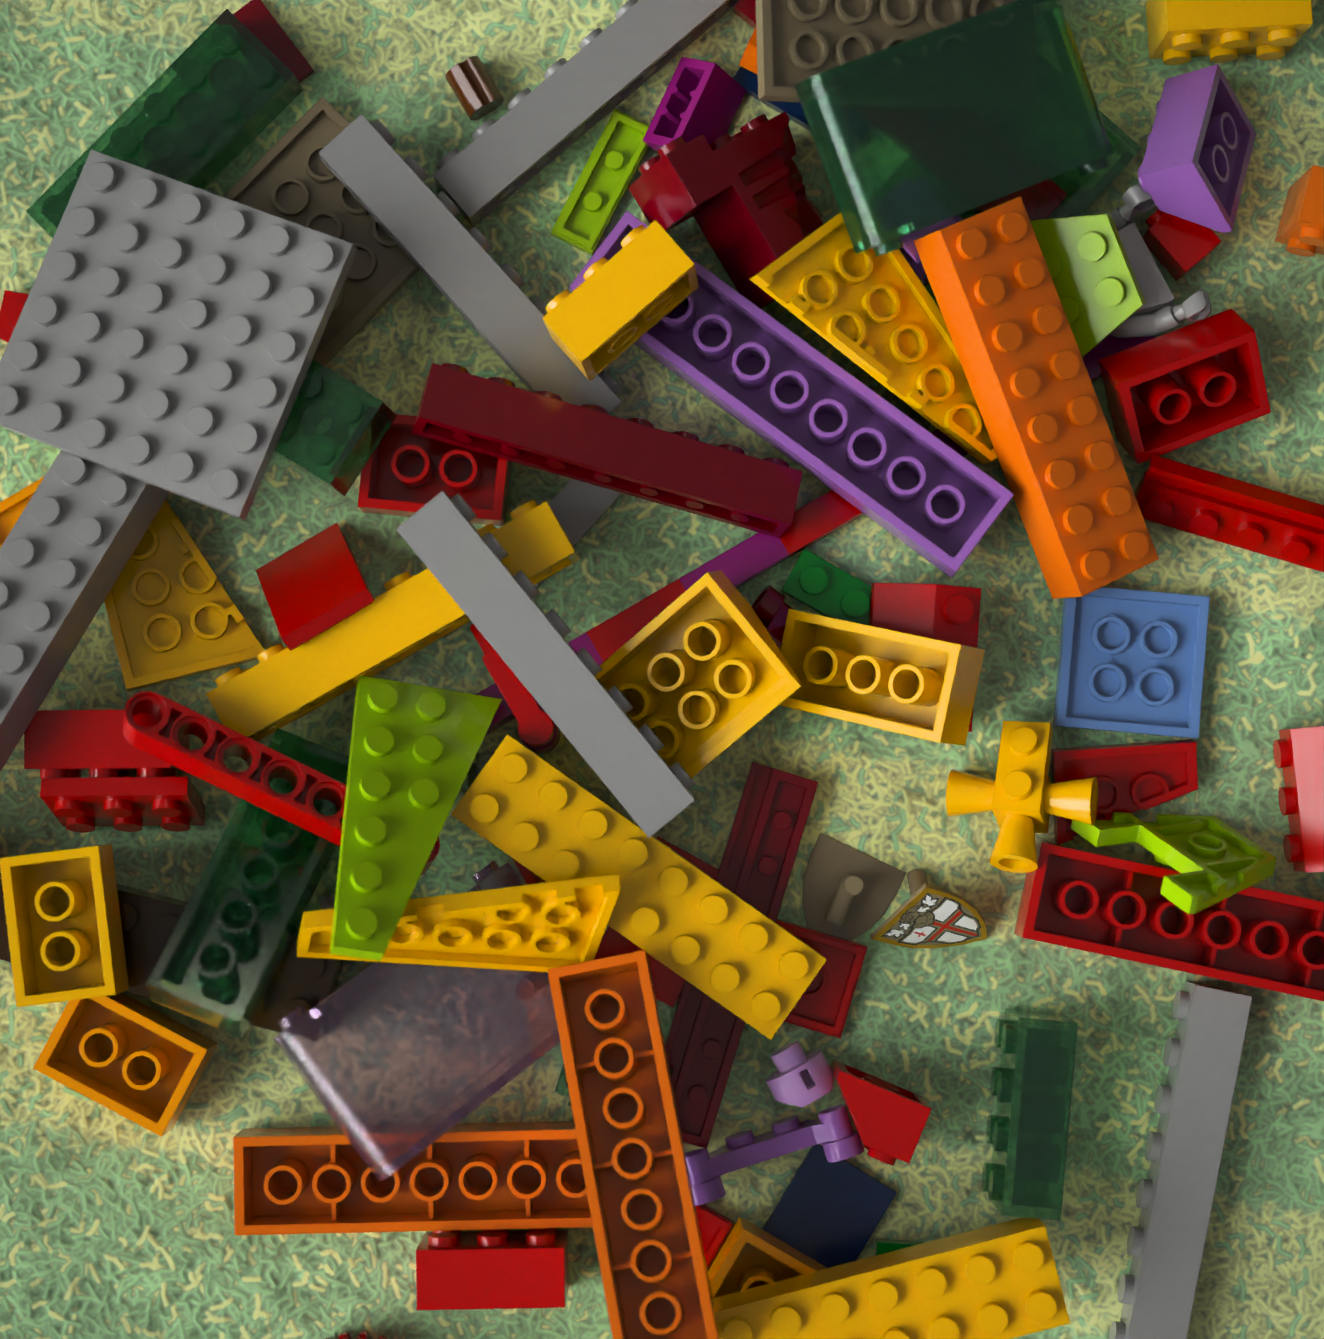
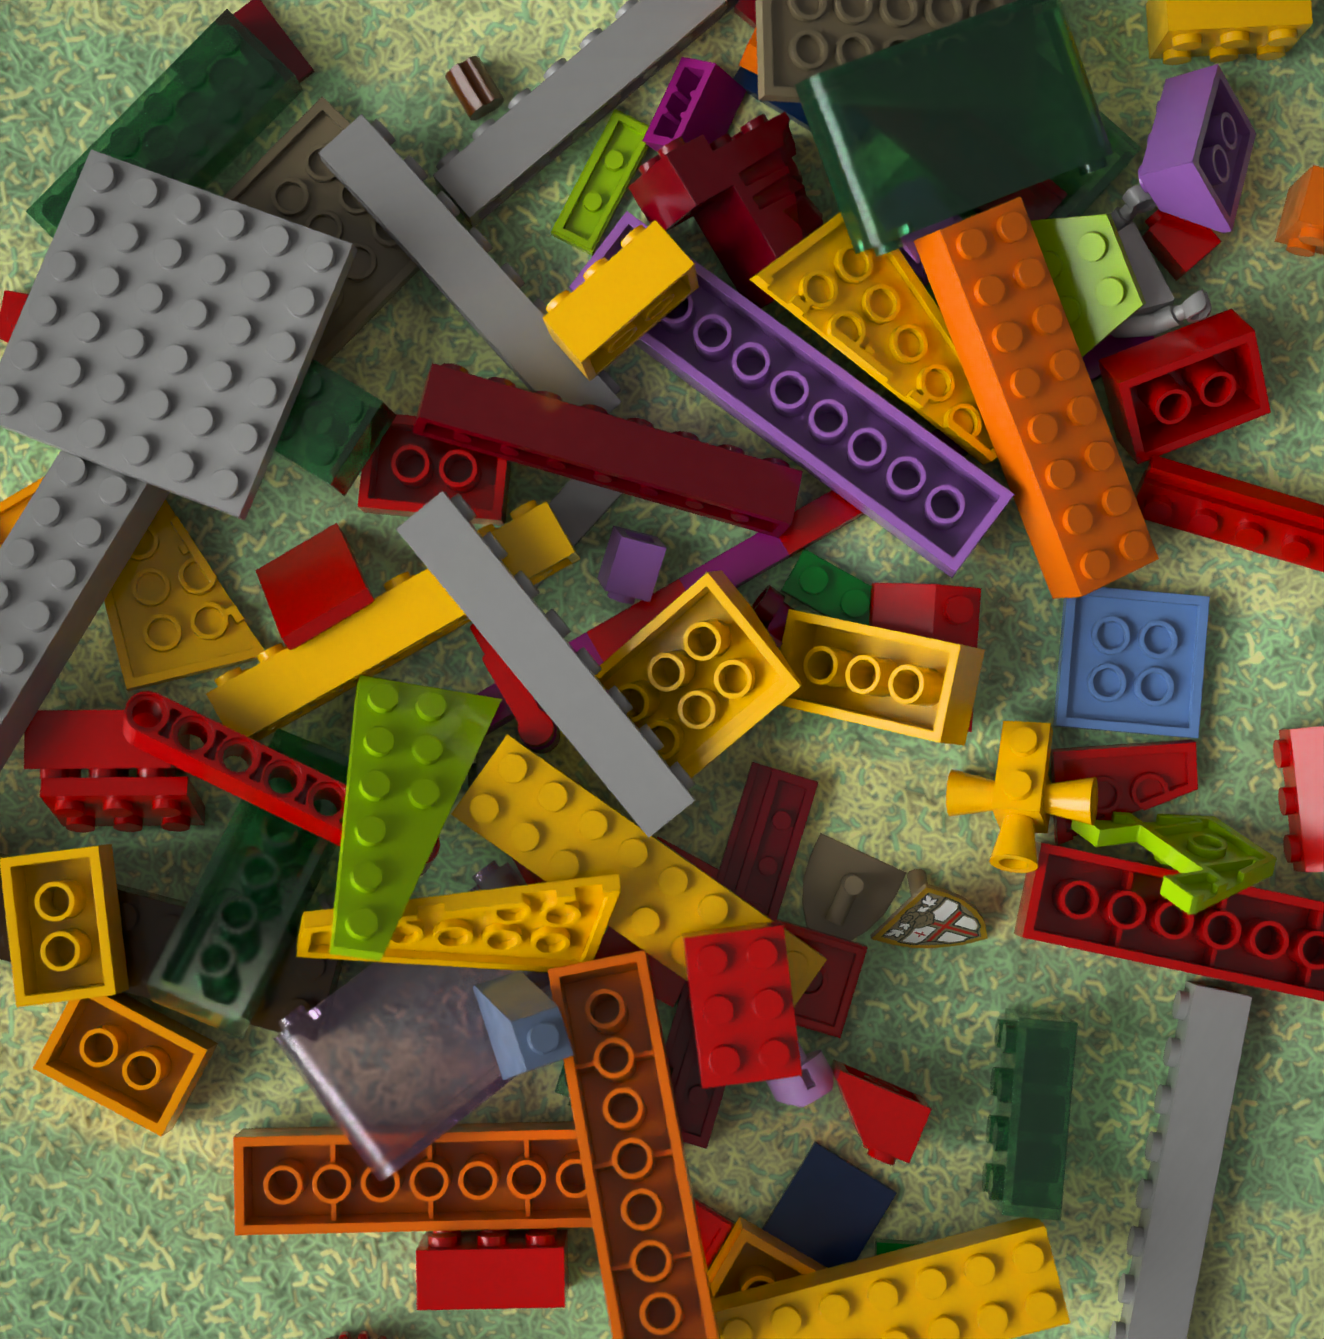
medium lavender plate [686,1105,864,1206] -> none
none -> sand blue slope [473,971,574,1080]
none -> medium lavender brick [597,525,667,604]
none -> red brick [682,921,802,1089]

